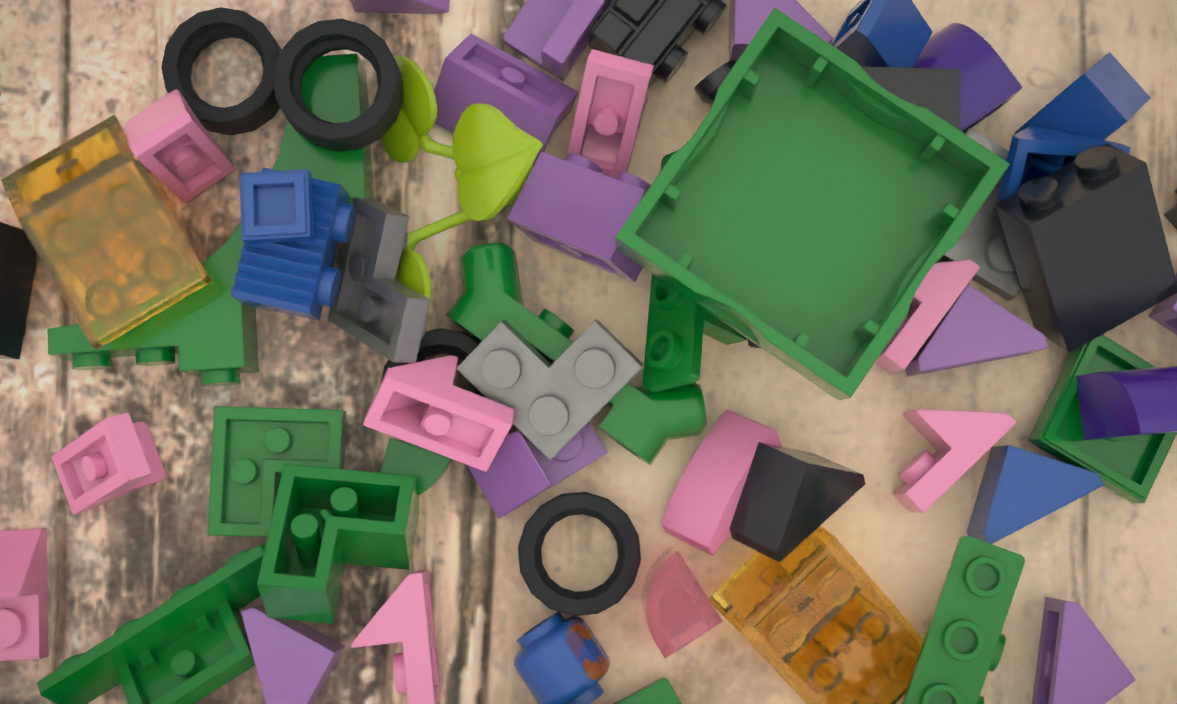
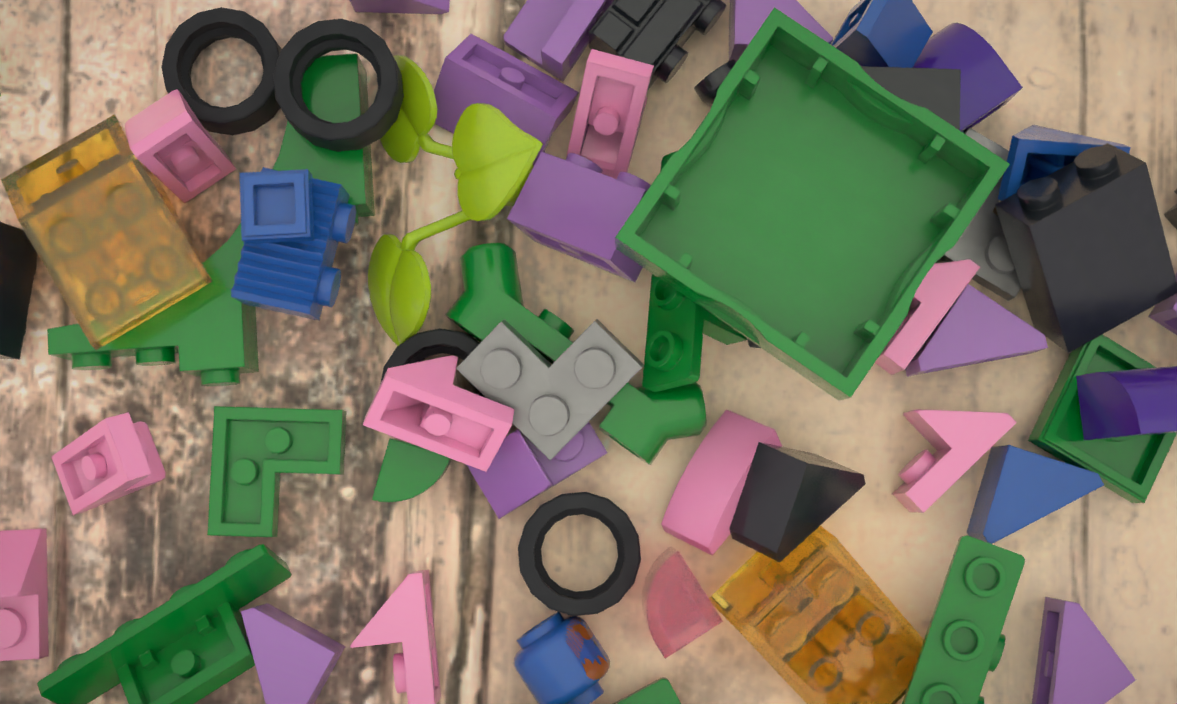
green brick [257,464,419,624] -> none
flat silver plate [328,197,430,363] -> none
blue slope [1014,52,1151,140] -> none

